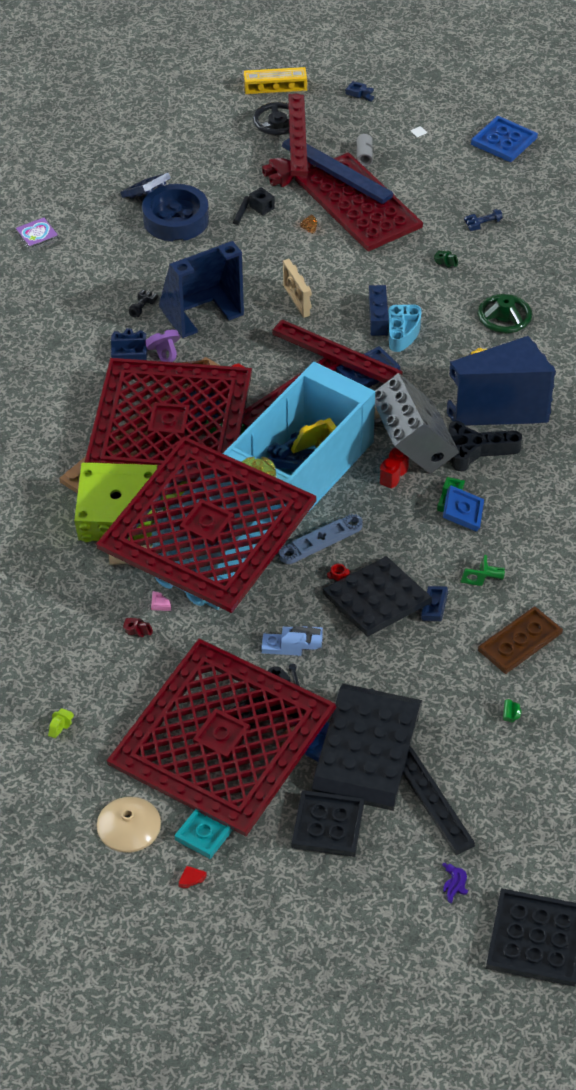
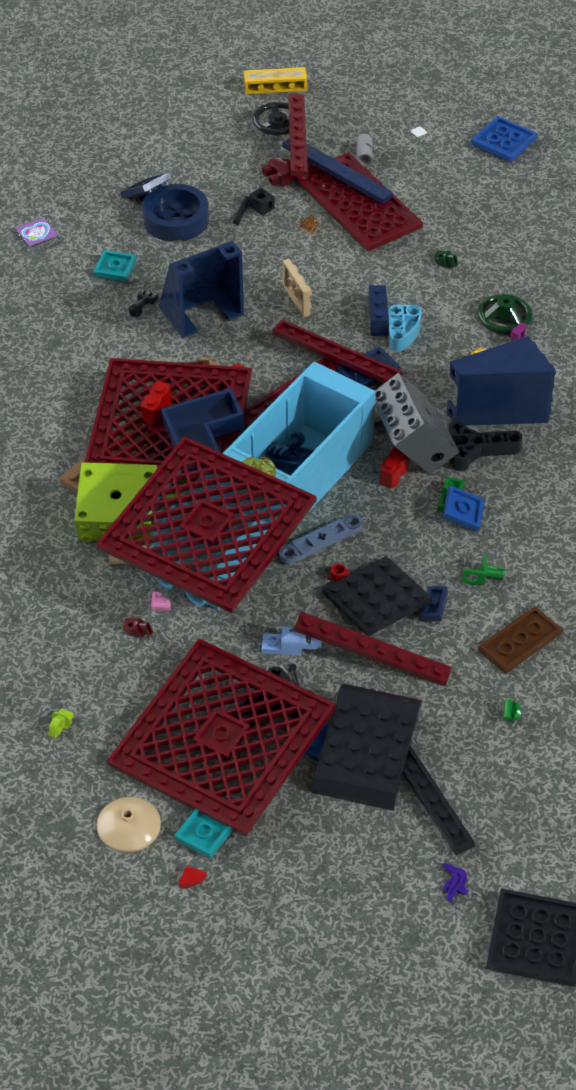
dark blue plate [111,328,147,360] -> none
medium lavender tile [146,330,180,362] -> none
yellow bracket [291,418,337,453] -> none
black plate [291,790,365,857] -> none
dark blue plate [345,81,374,102] -> none
dark blue hinge [464,209,503,231] -> none
none -> teal plate [94,250,136,282]
none -> red brick [141,381,172,425]
none -> dark blue piece [161,388,245,473]
none -> dark red plate [293,611,452,686]
none -> magenta plate [510,322,527,341]

